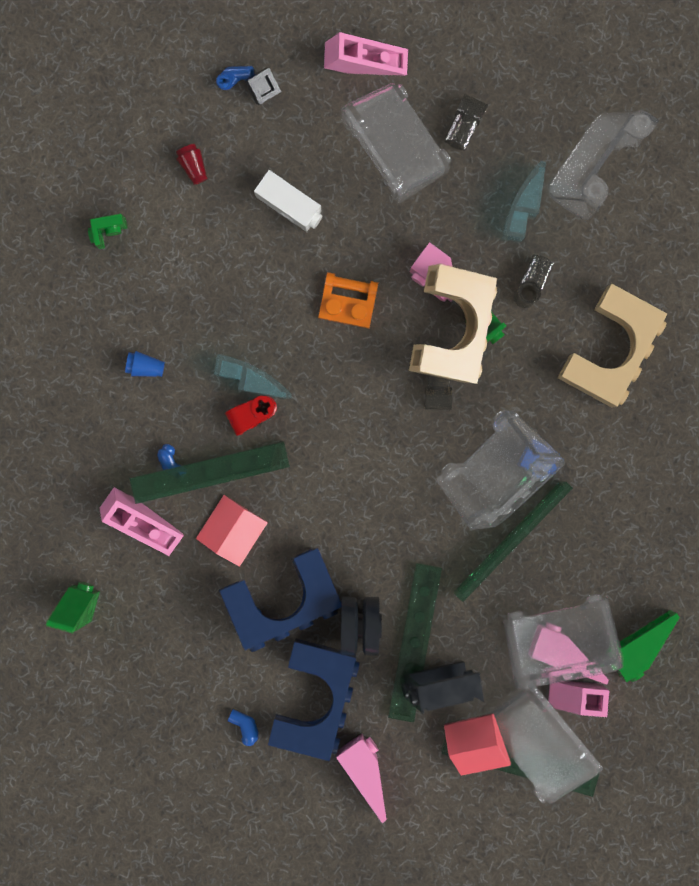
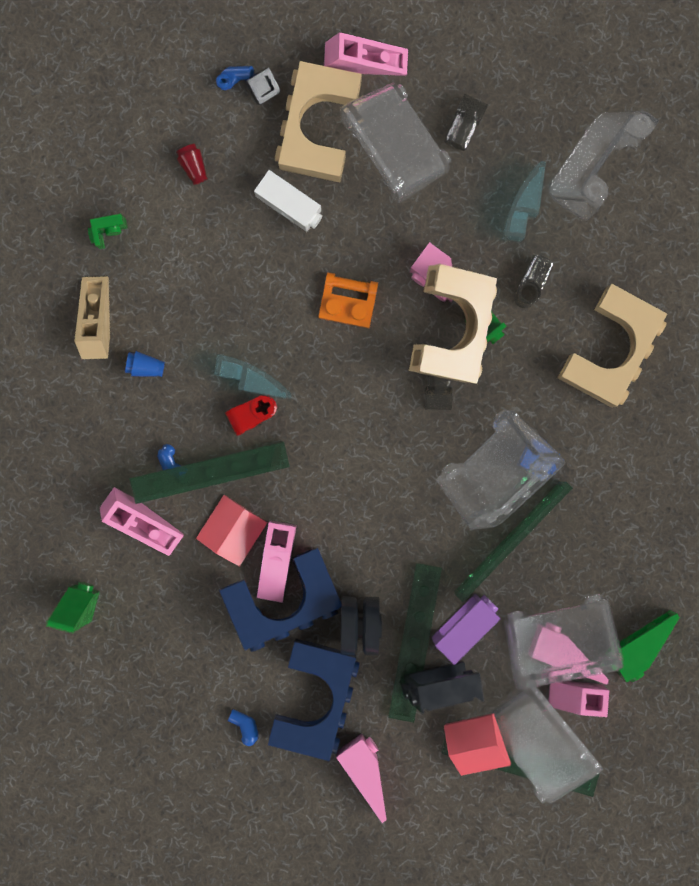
none -> tan slope [75,277,110,359]
none -> bright pink slope [257,521,297,603]
none -> tan arch [275,61,362,182]
none -> medium lavender window [431,593,500,665]

